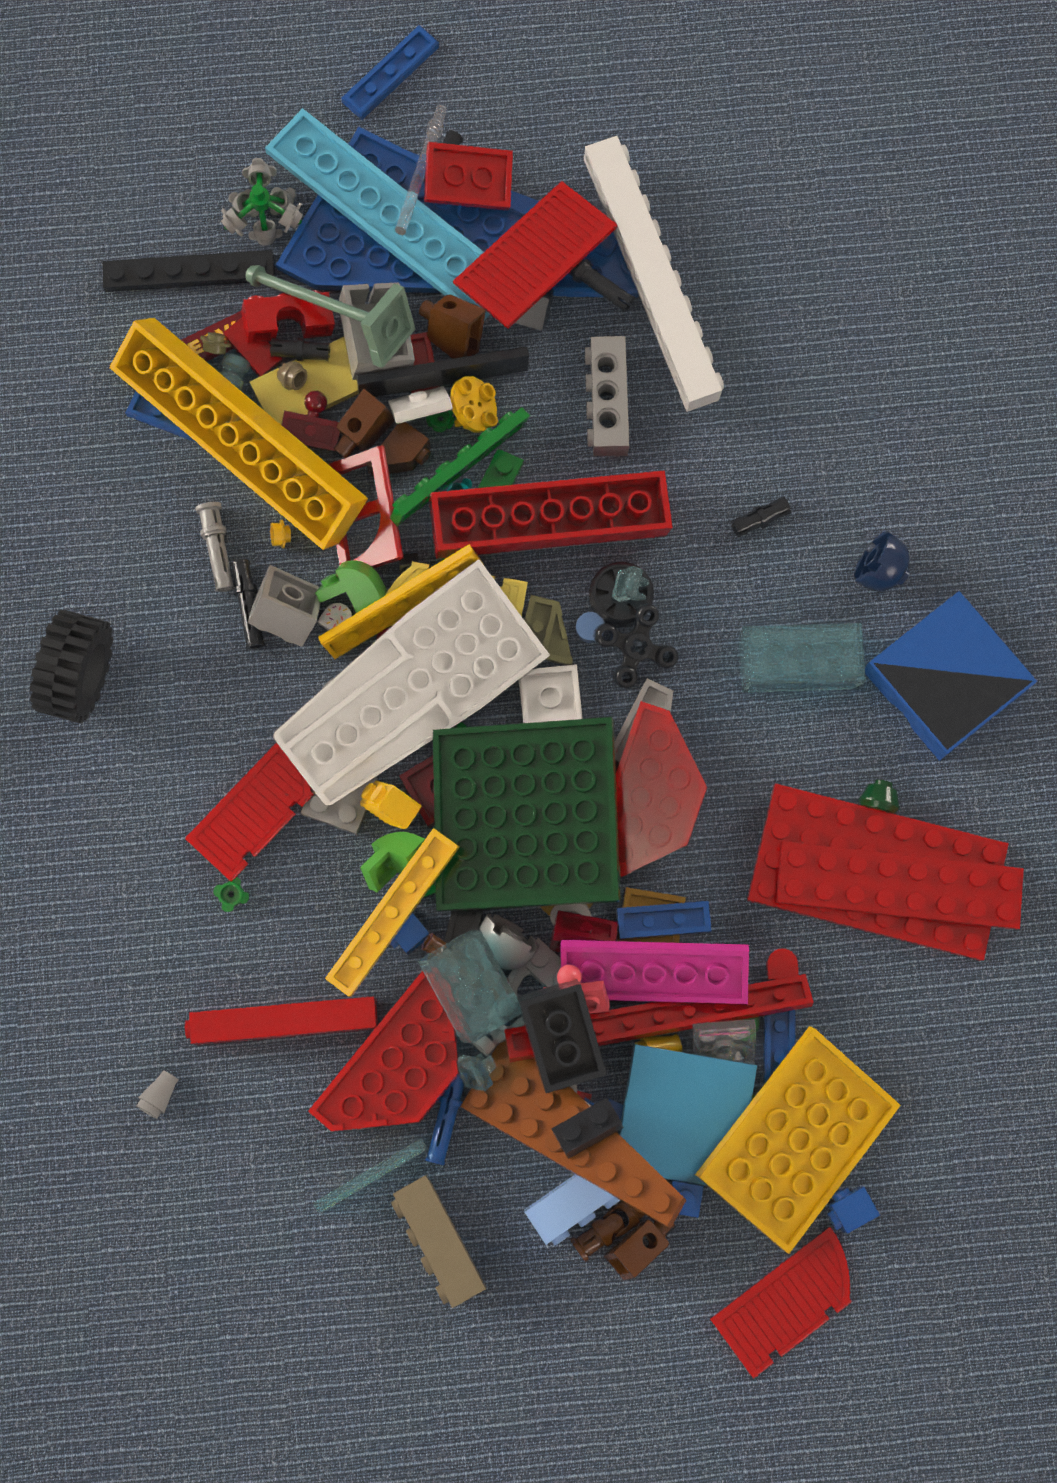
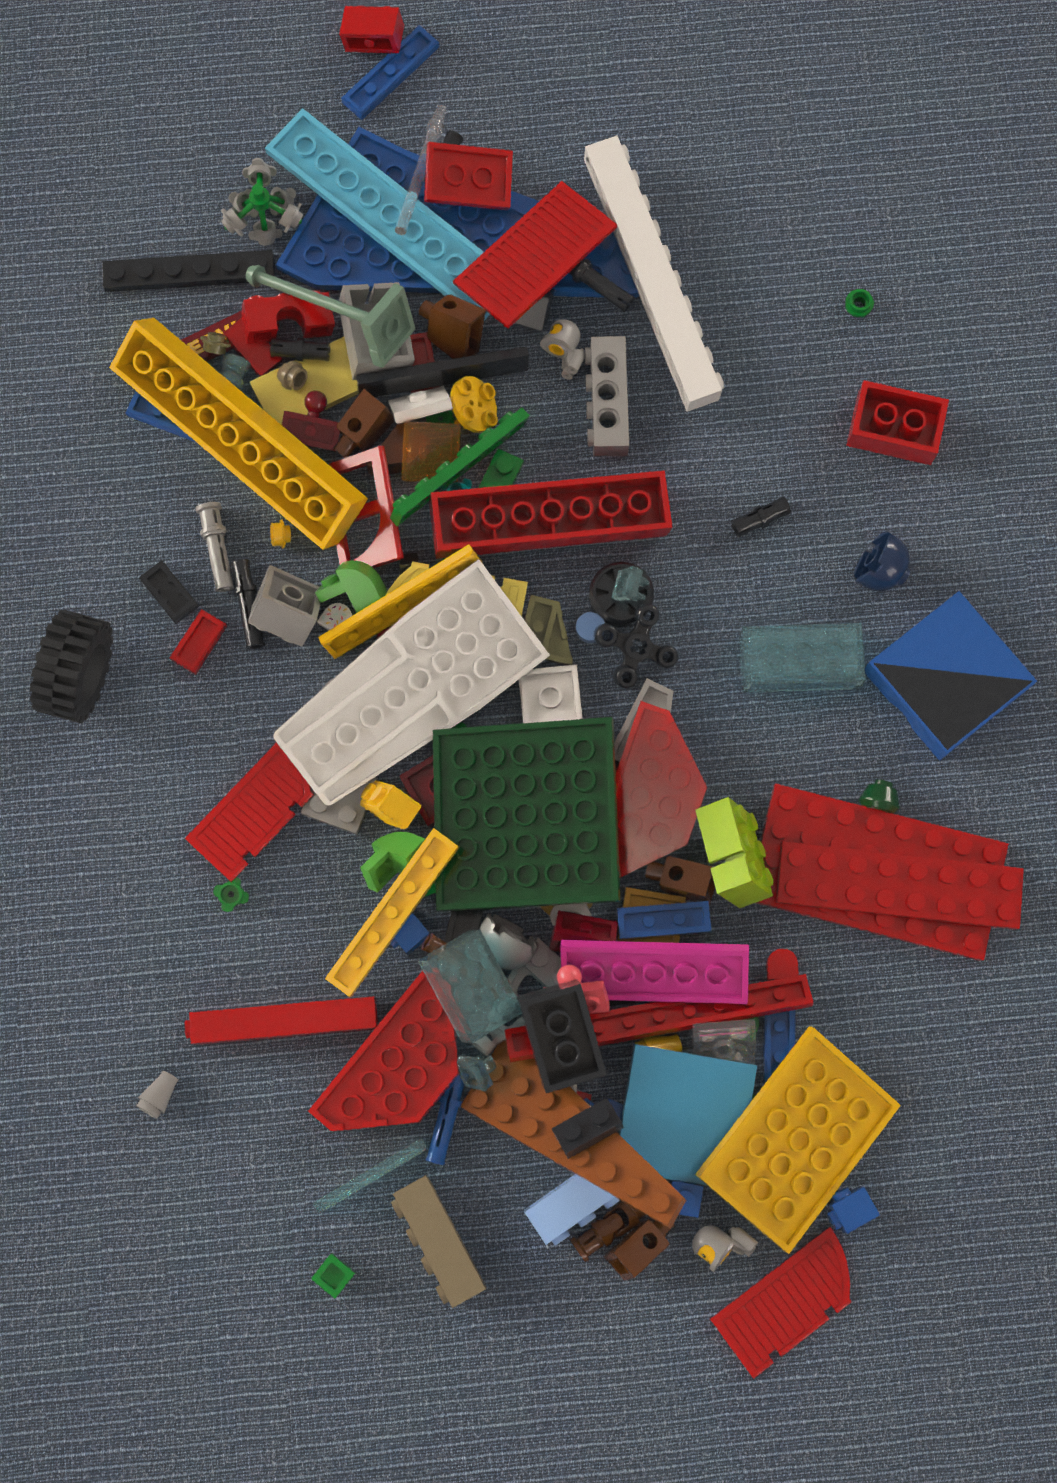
none -> black plate [139,560,199,624]
none -> red tile [170,609,227,675]
none -> green plate [311,1253,356,1299]
none -> red brick [339,5,404,53]
none -> clear orange tile [401,421,461,482]
none -> light grey piece [540,319,585,380]
none -> reddish brown torso [645,856,716,906]
none -> light grey piece [692,1225,758,1272]
none -> lime piece [695,797,773,908]
none -> green plate [845,289,874,318]
none -> red brick [846,380,949,465]

